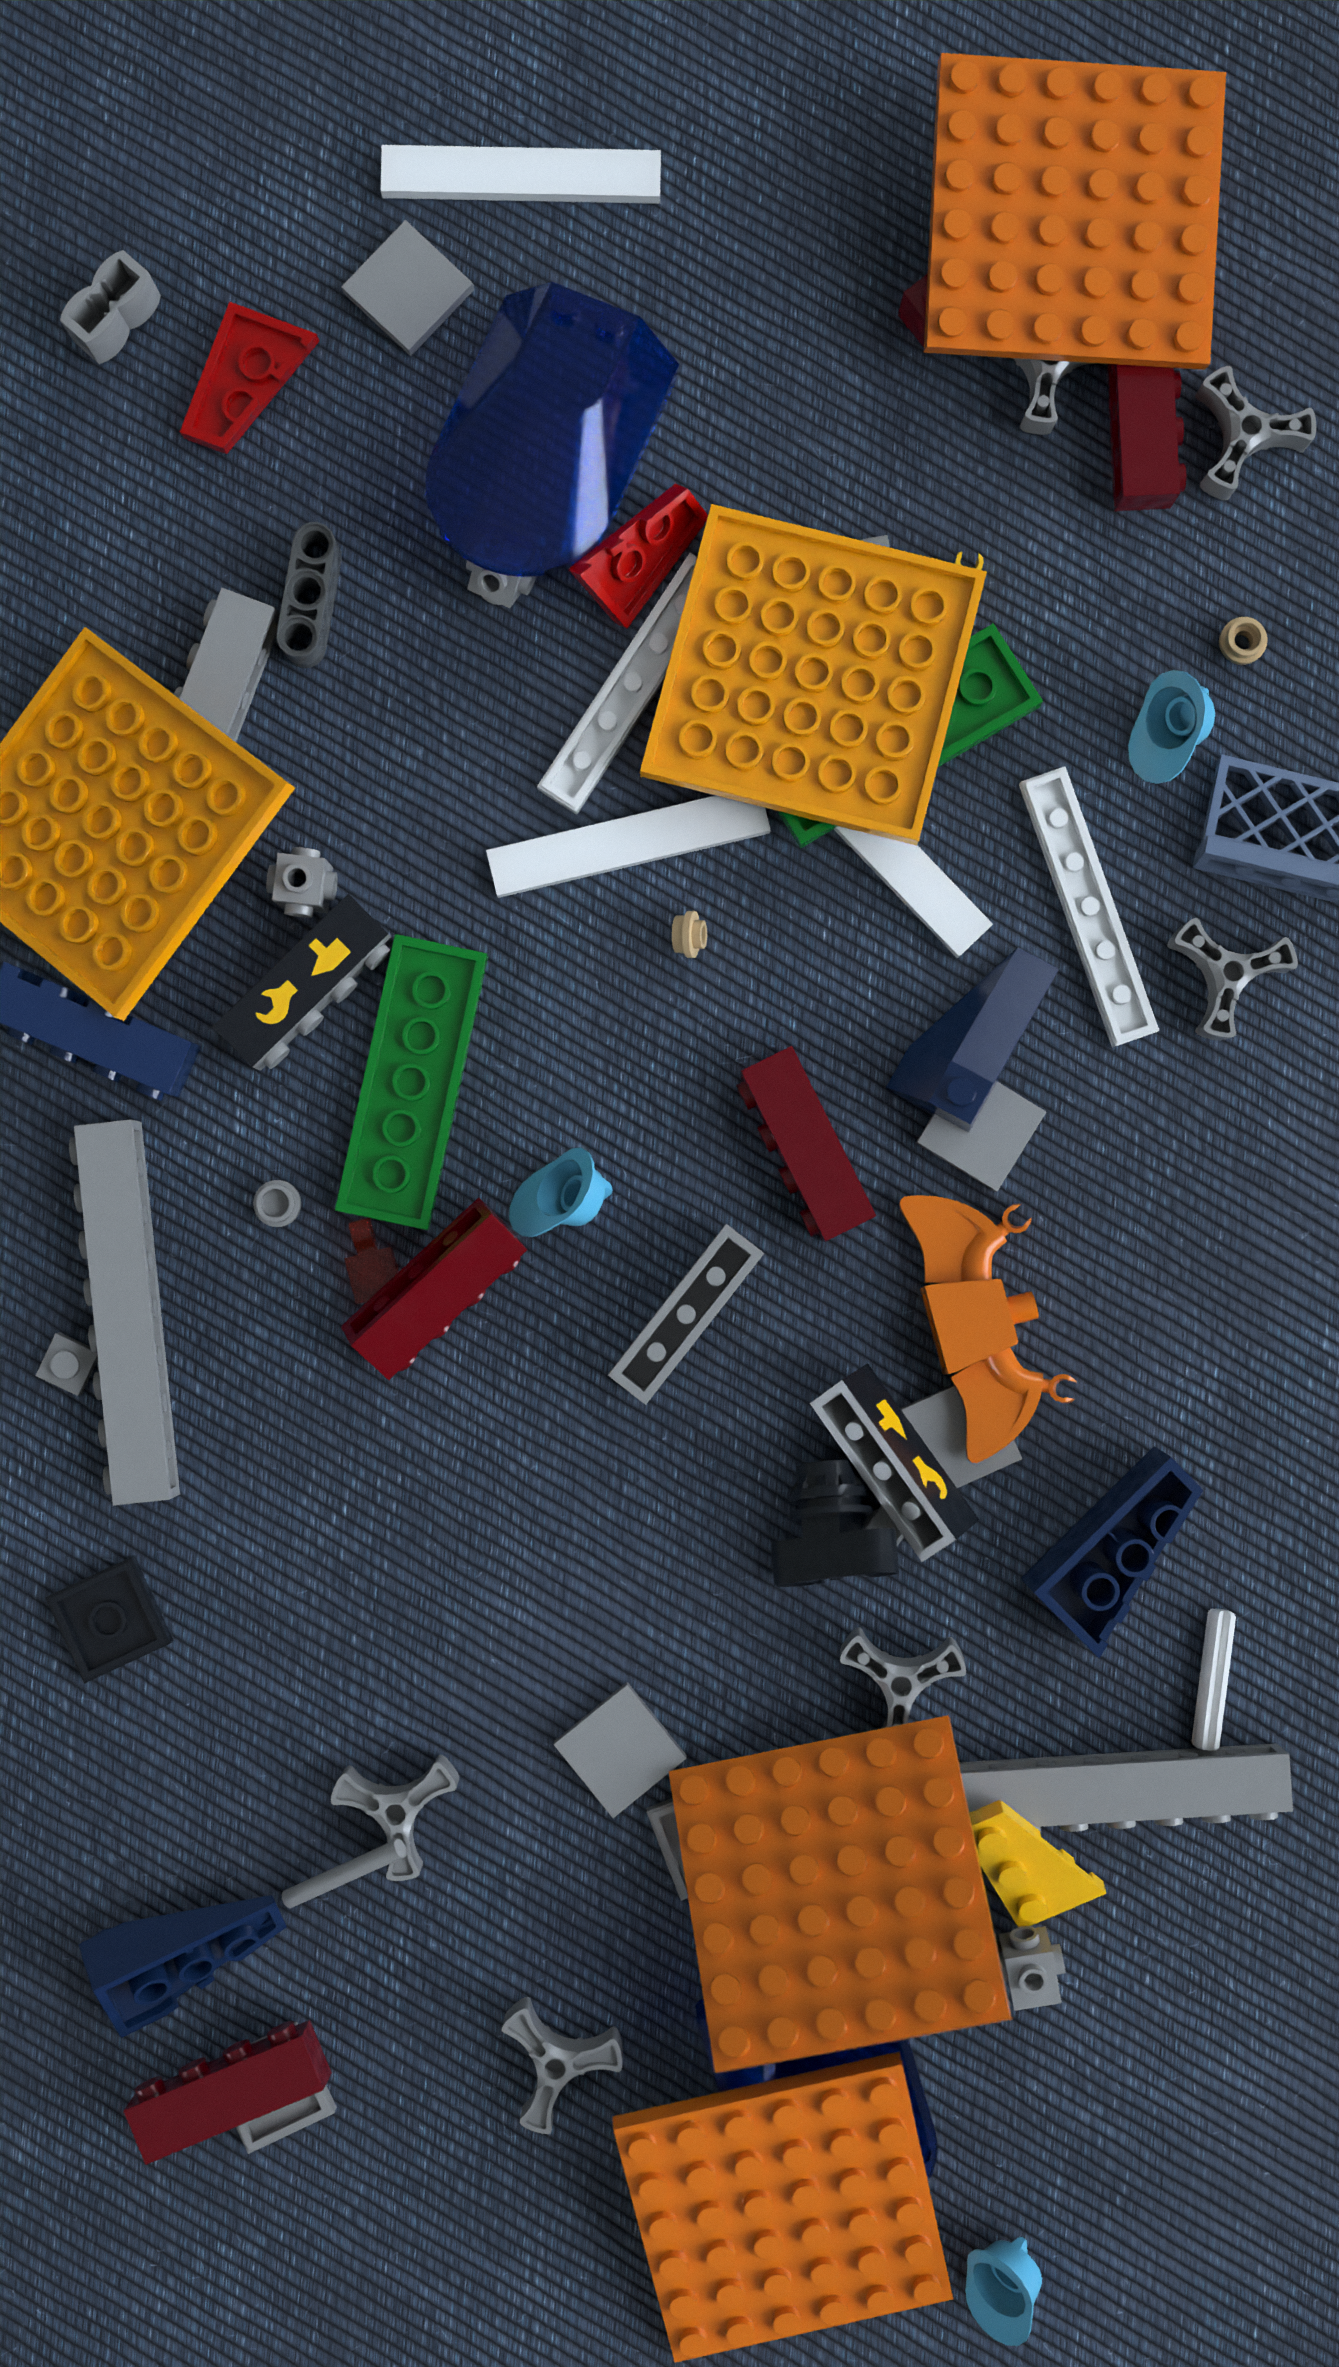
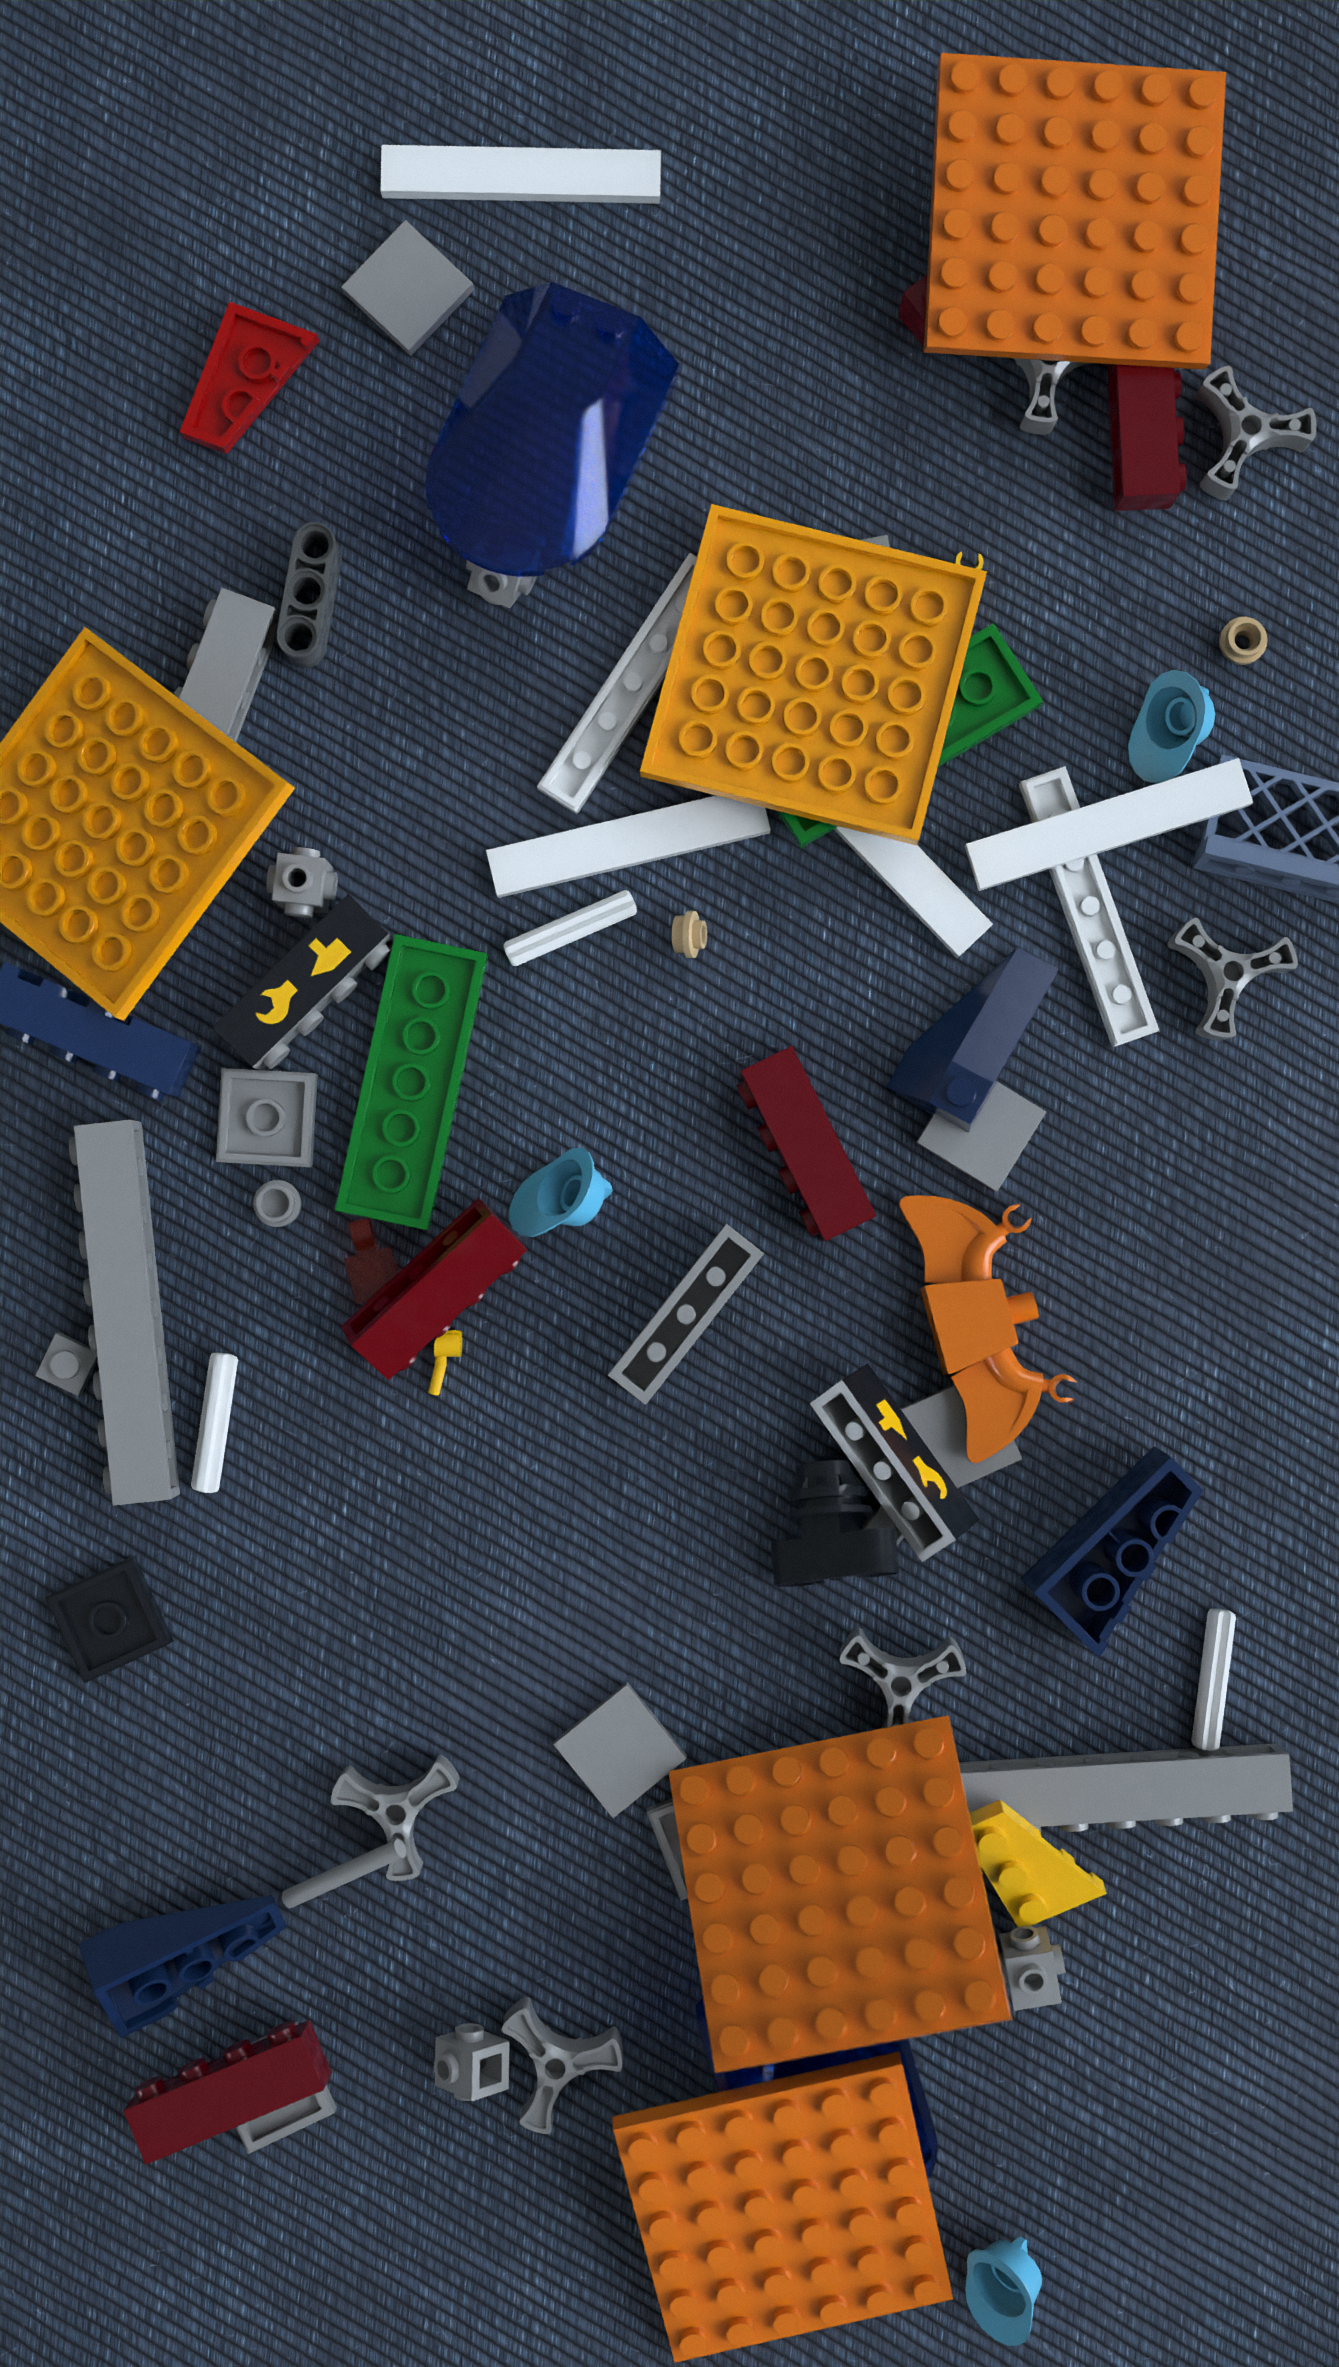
light grey brick [60,250,161,364] -> none
red wing [568,483,708,629] -> none
none -> white axle [191,1353,238,1493]
none -> light grey tile [216,1068,318,1168]
none -> yellow hand [428,1330,462,1395]
none -> light grey brick [434,2023,509,2101]
none -> white axle [503,890,637,966]
none -> white tile [965,758,1253,891]

